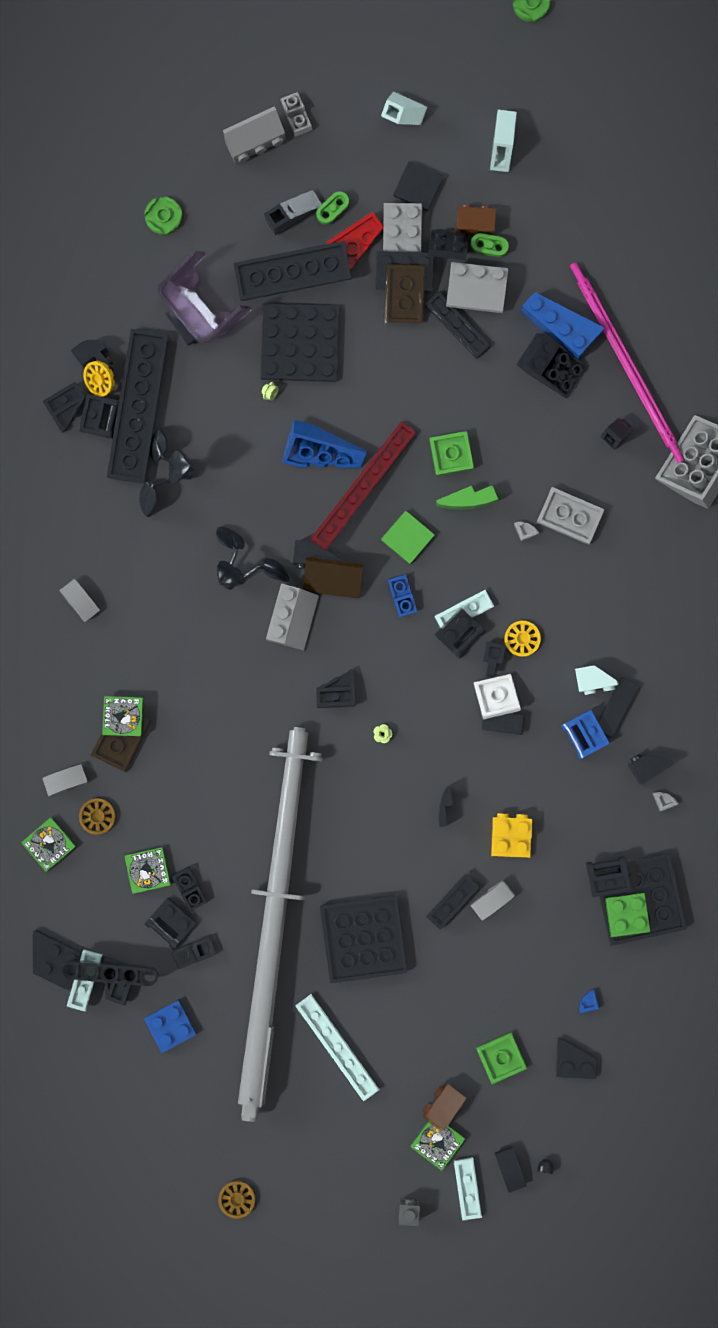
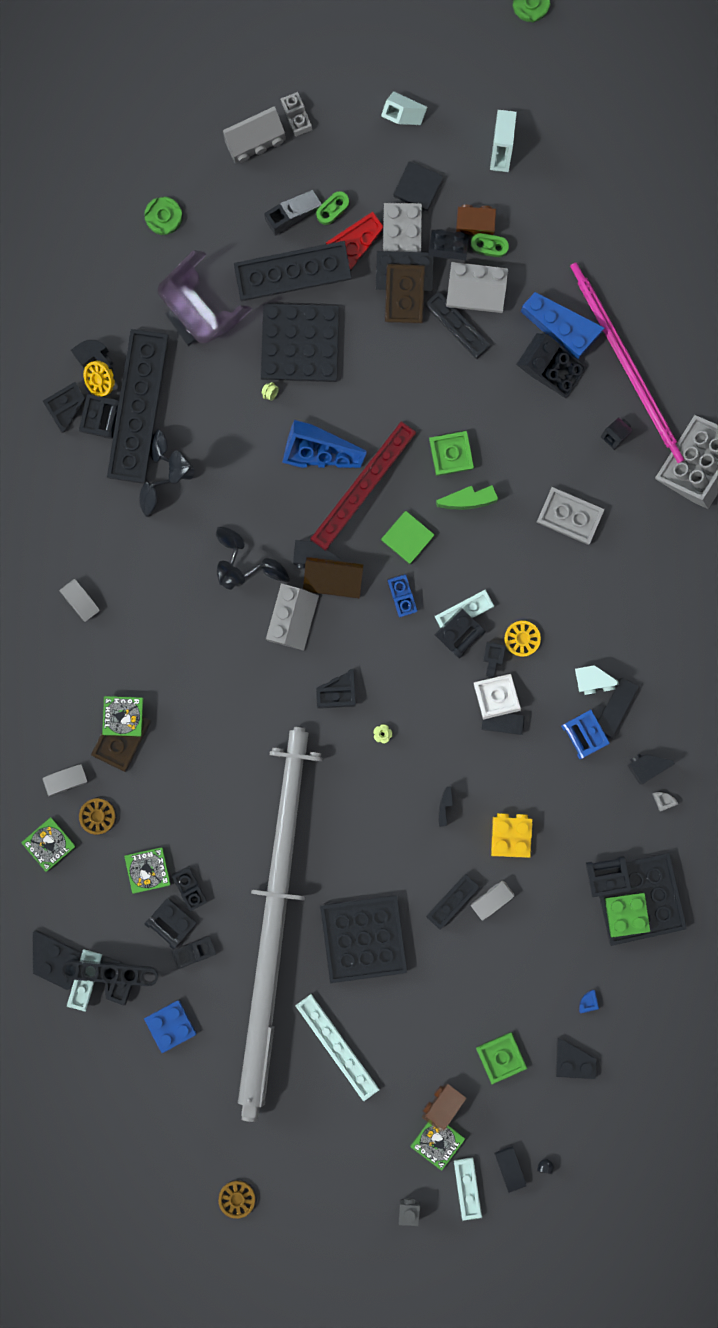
light grey tile [514,522,539,541] -> none

